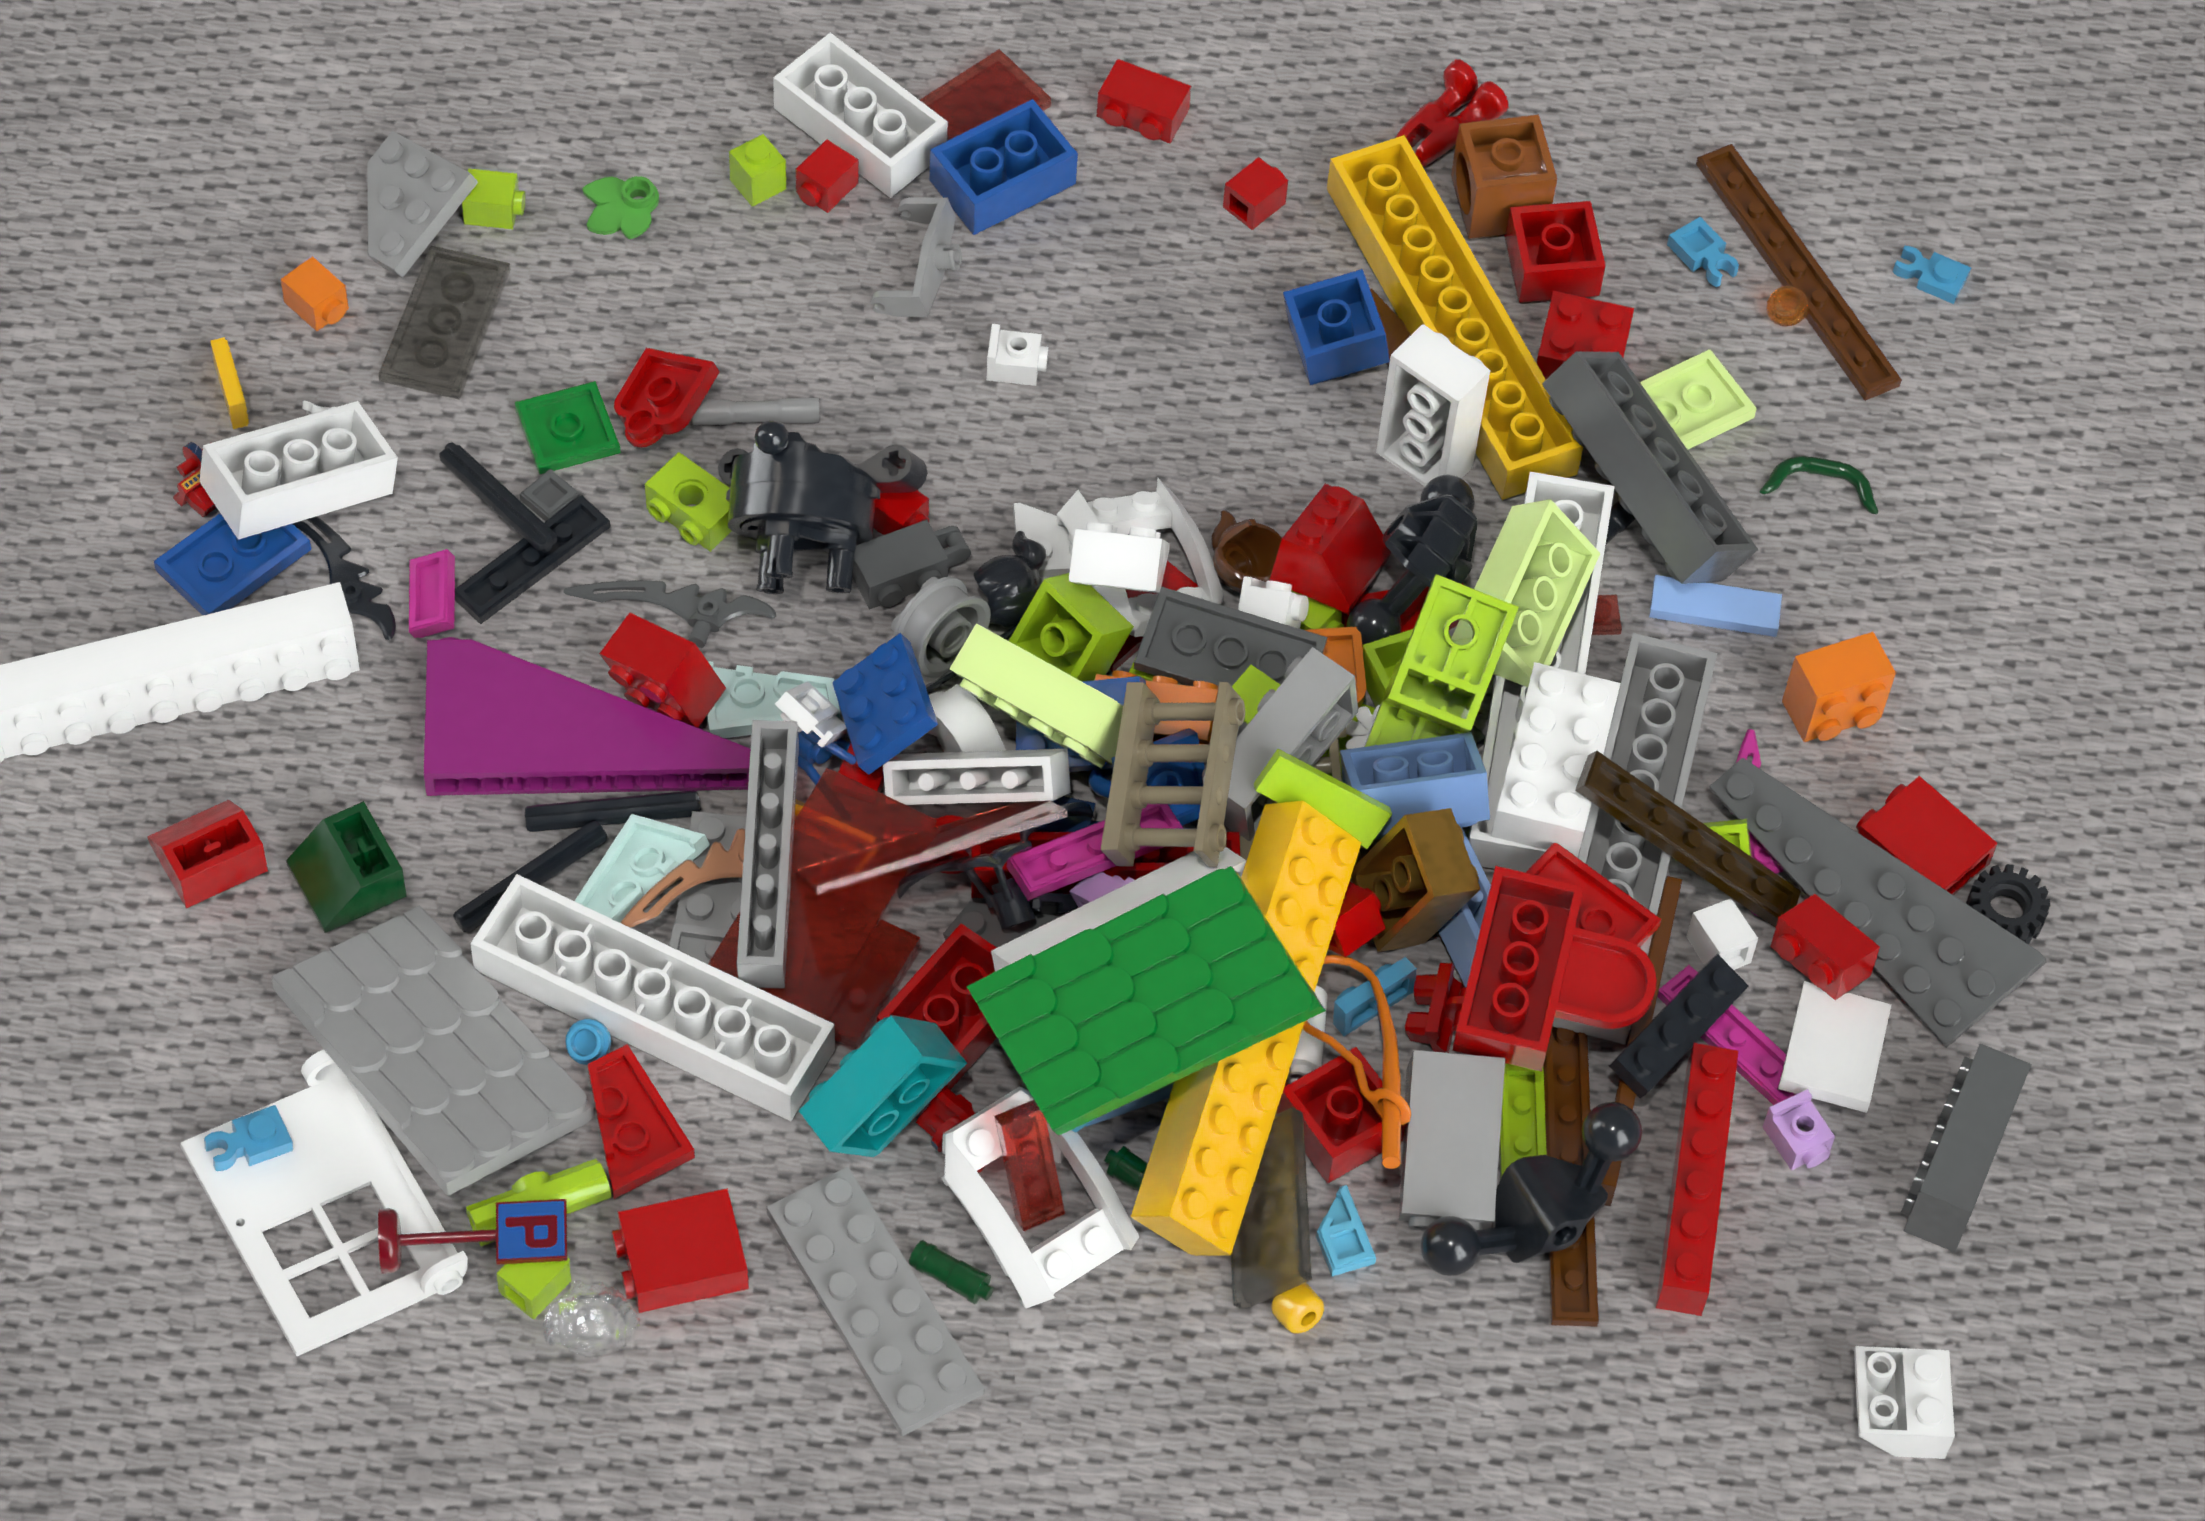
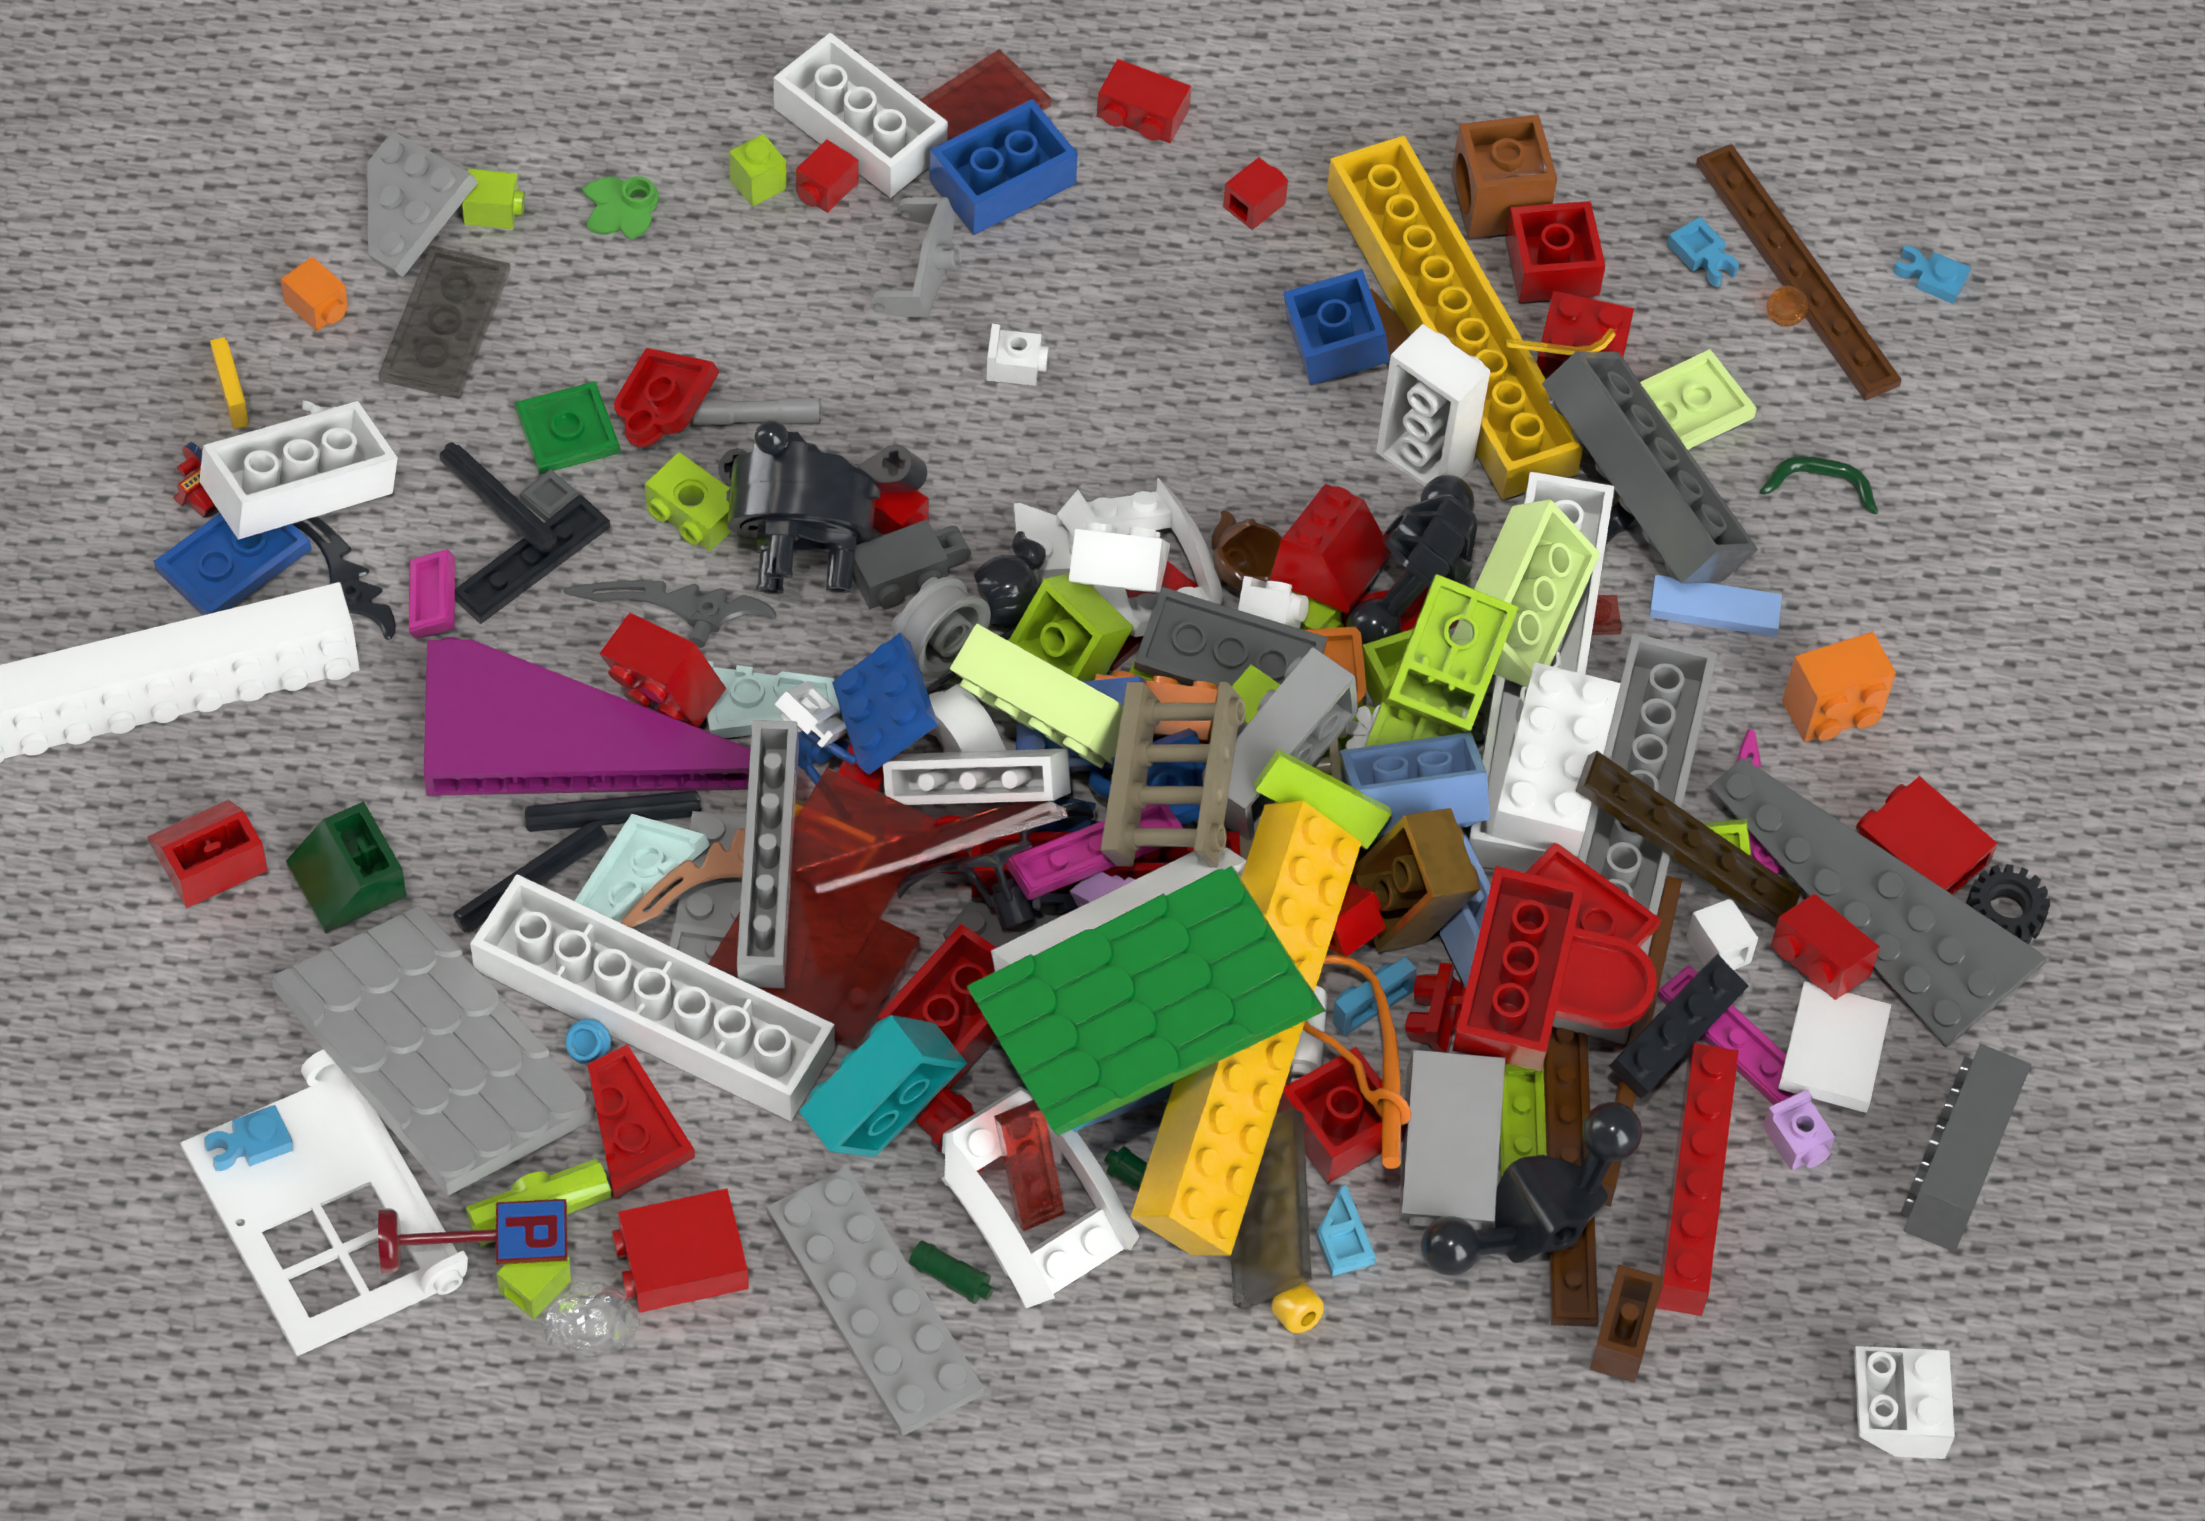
red piece [1395,59,1509,167] -> none
none -> yellow piece [1505,328,1616,356]
none -> reddish brown brick [1589,1264,1664,1383]

